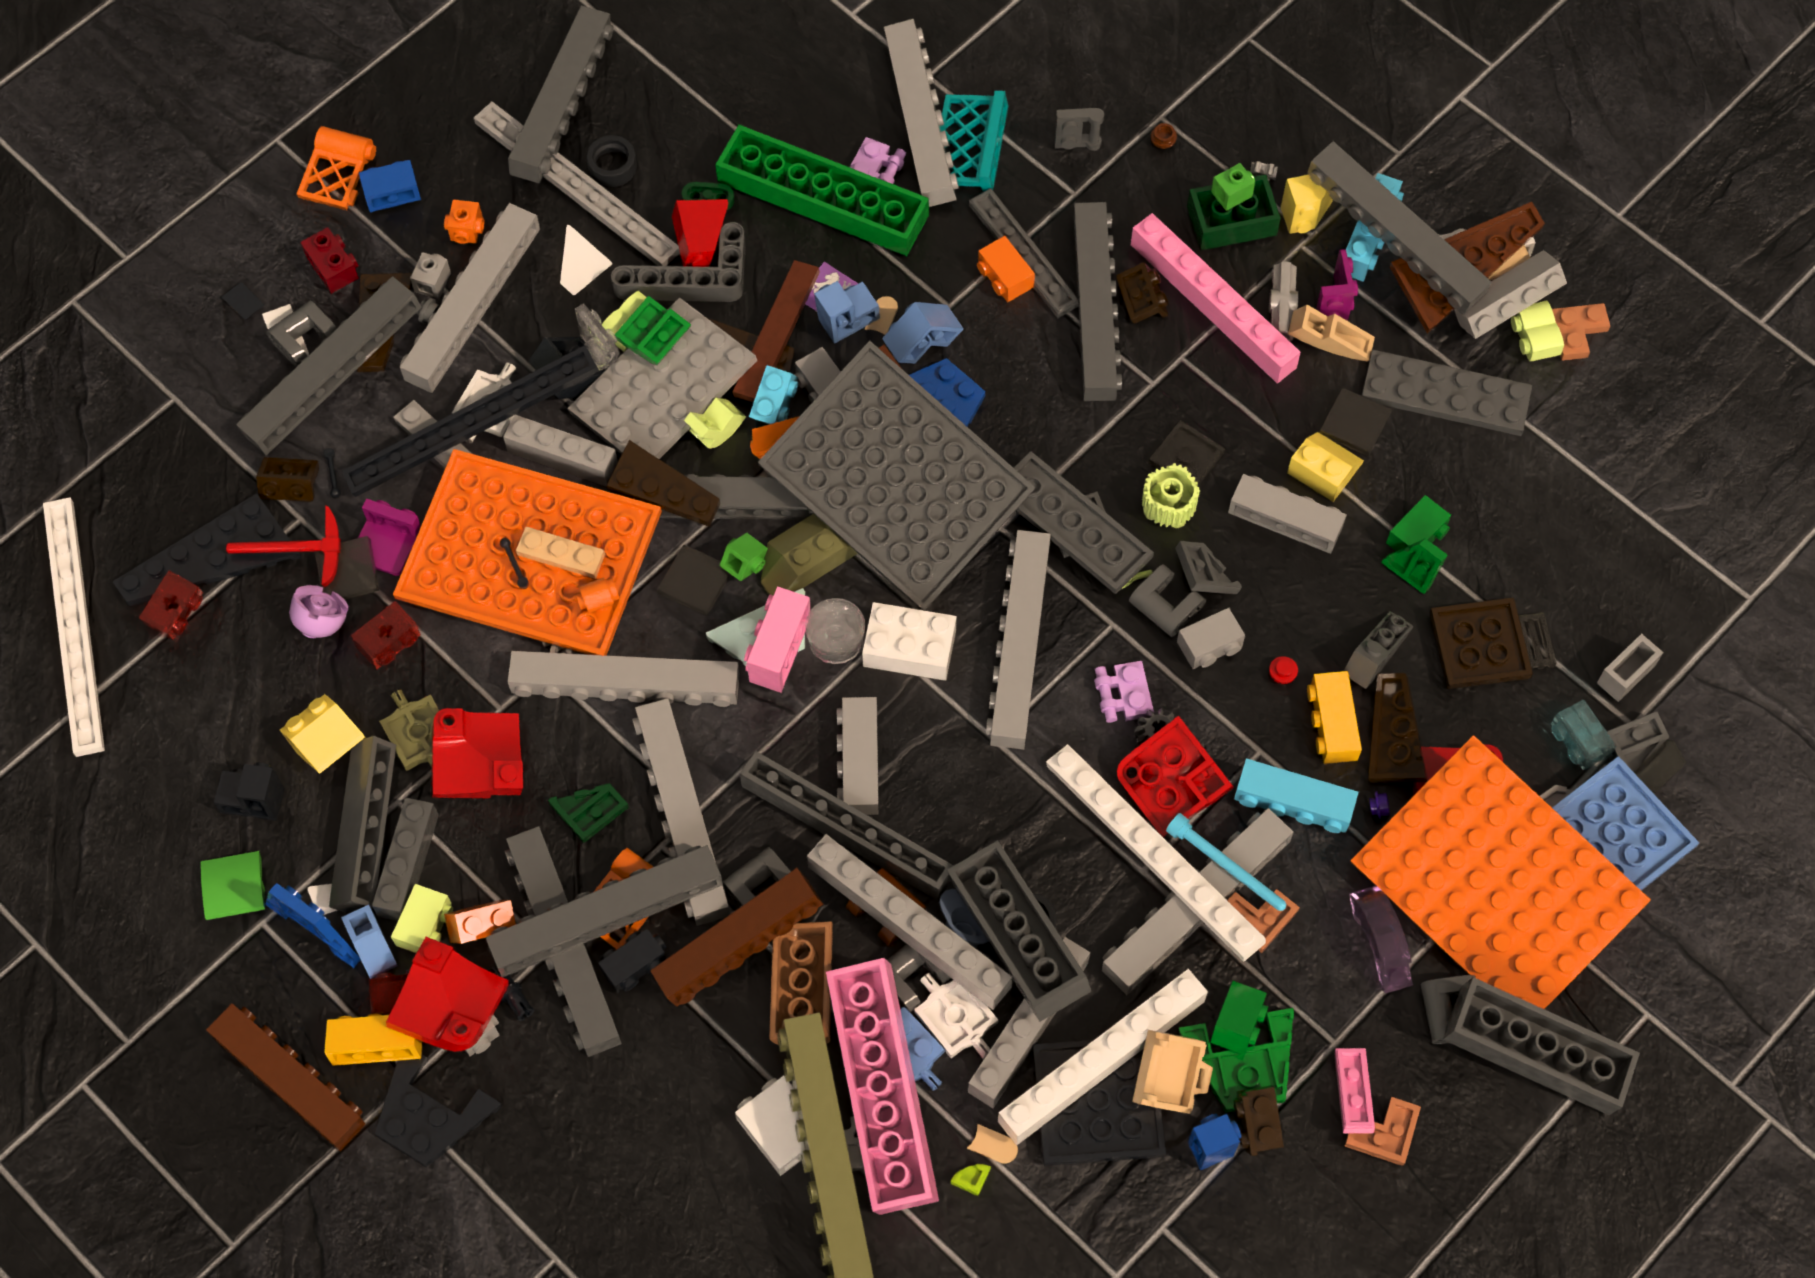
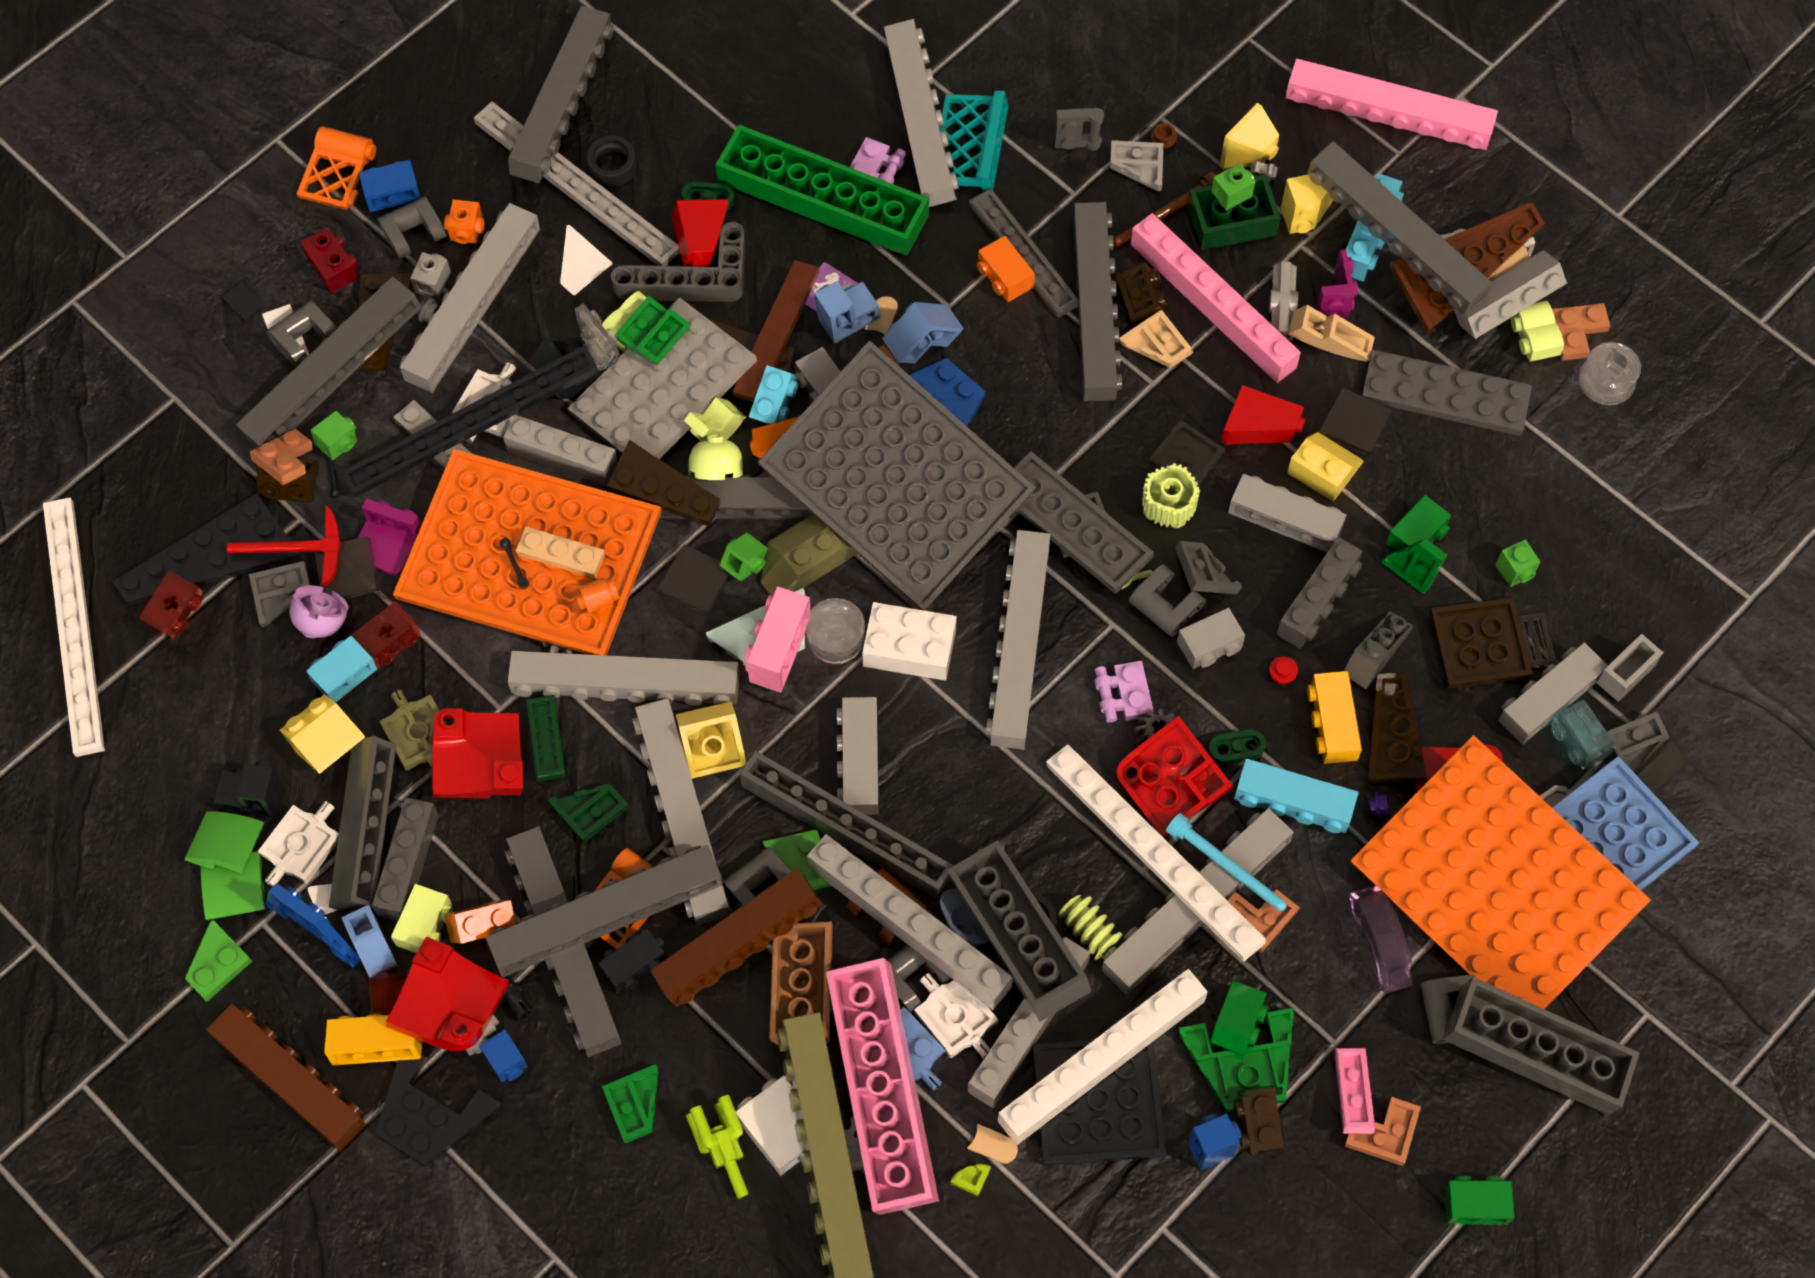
tan piece [1133,1030,1213,1114] -> none
none -> bright green slope [185,812,264,874]
none -> bright green wing [185,920,252,1002]
none -> dark grey wing [249,561,310,627]
none -> nougat plate [250,429,313,485]
none -> white plate [258,801,339,887]
none -> medium azure brick [306,636,377,703]
none -> bright green brick [311,411,357,460]
none -> dark grey connector [377,196,447,259]
none -> blue brick [479,1030,528,1083]
none -> dark green plate [526,695,566,782]
none -> green wing [602,1064,659,1144]
none -> light yellow slope [676,701,747,779]
none -> lime plant [686,1095,749,1199]
none -> yellowish green cylinder [688,434,743,480]
none -> bright green wing [763,829,831,890]
none -> yellowish green piece [1058,895,1122,960]
none -> light grey wing [1110,140,1163,191]
none -> reddish brown piece [1113,171,1216,246]
none -> tan wing [1119,310,1193,368]
none -> dark green plate [1208,729,1266,765]
none -> light yellow slope [1220,103,1279,169]
none -> red slope [1221,385,1306,444]
none -> dark grey brick [1277,537,1363,649]
none -> bright pink brick [1286,59,1498,150]
none -> green brick [1445,1176,1514,1225]
none -> bright green brick [1496,539,1540,587]
none -> light grey brick [1498,642,1608,745]
none -> clear wheel [1579,342,1641,405]

